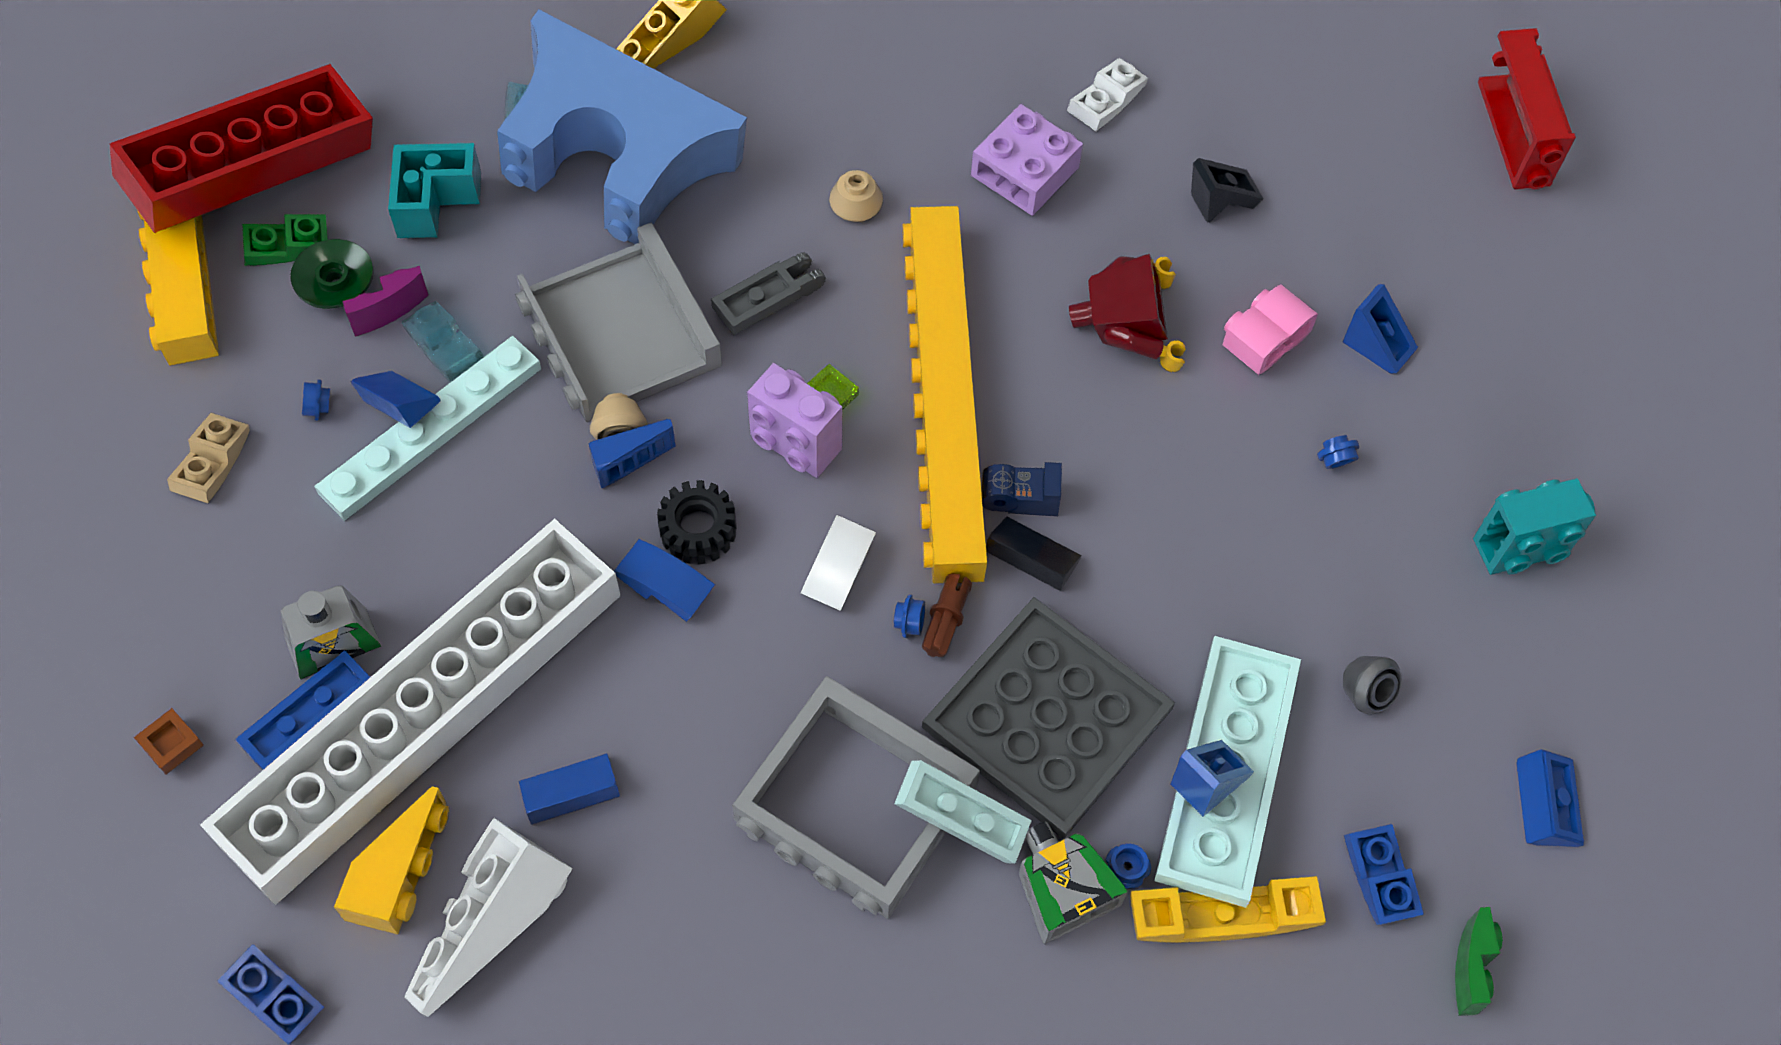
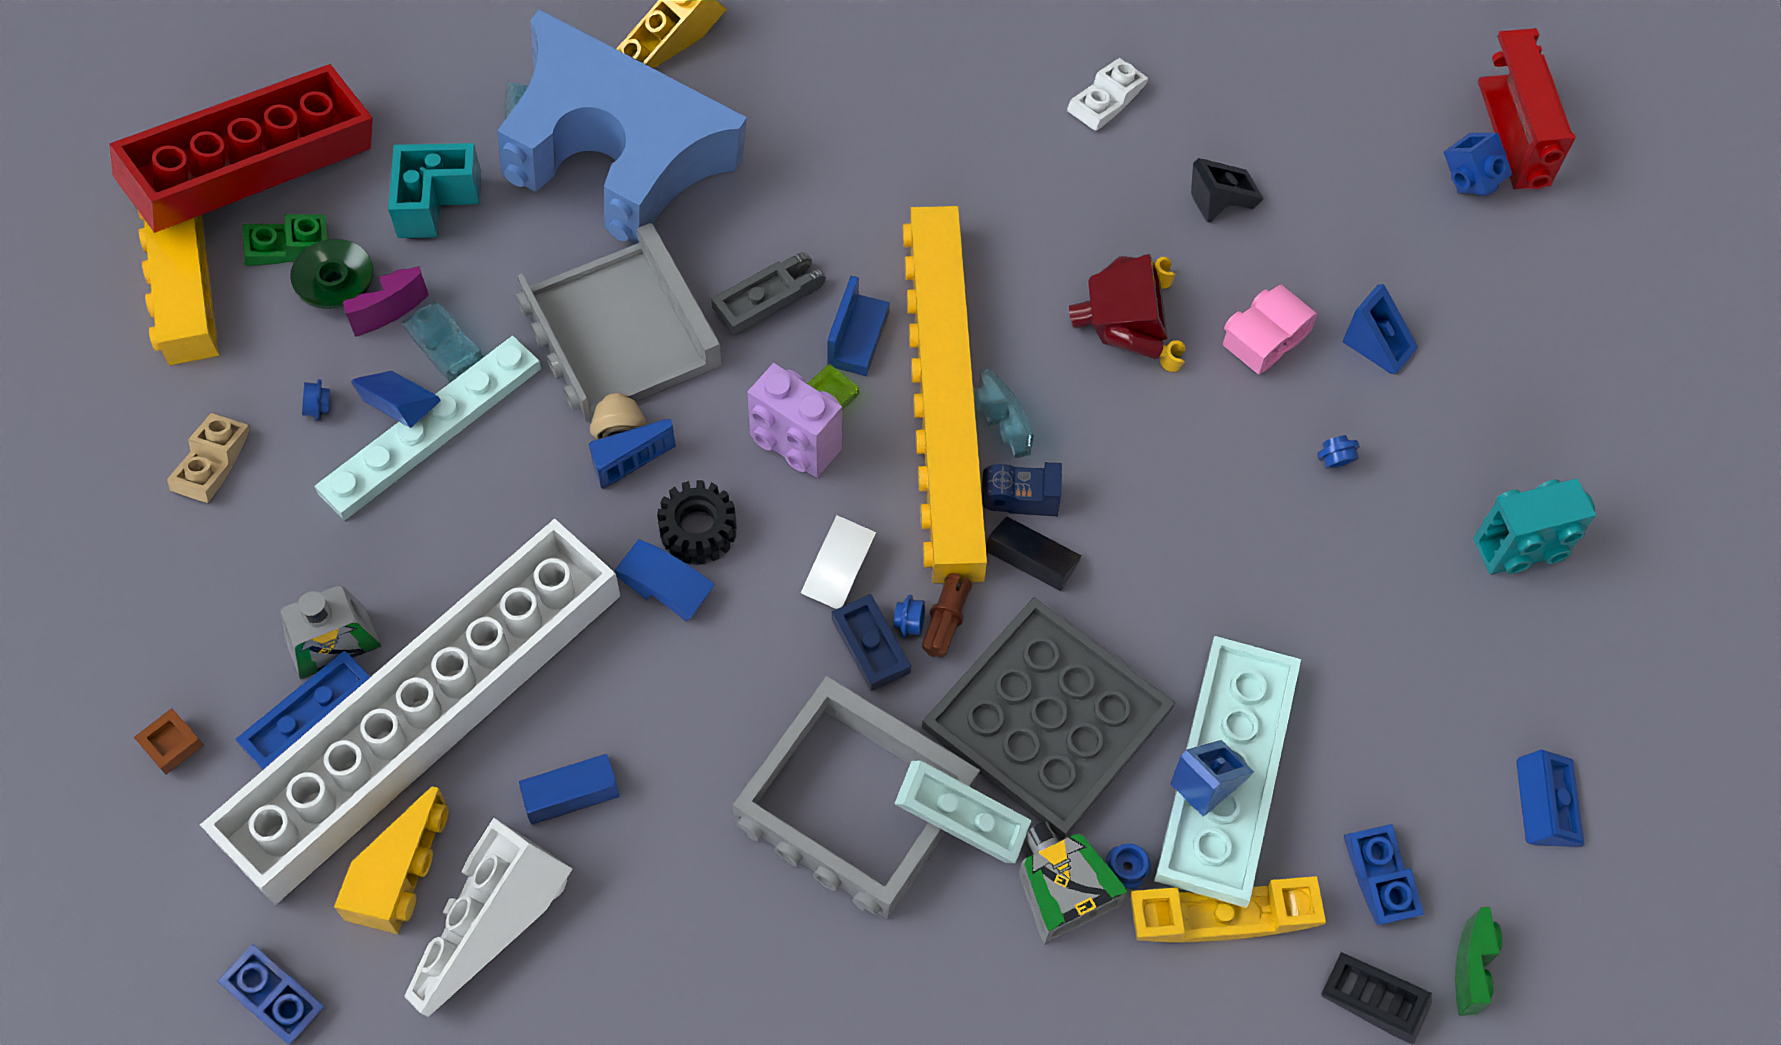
tan cone [830,170,883,222] -> none
lavender brick [971,104,1083,216] -> none
flat silver cone [1343,656,1402,714] -> none
none -> blue panel [827,276,890,377]
none -> dark blue plate [832,594,911,691]
none -> clear light blue slope [974,368,1034,458]
none -> black slope [1321,952,1432,1045]
none -> blue brick [1443,133,1512,196]

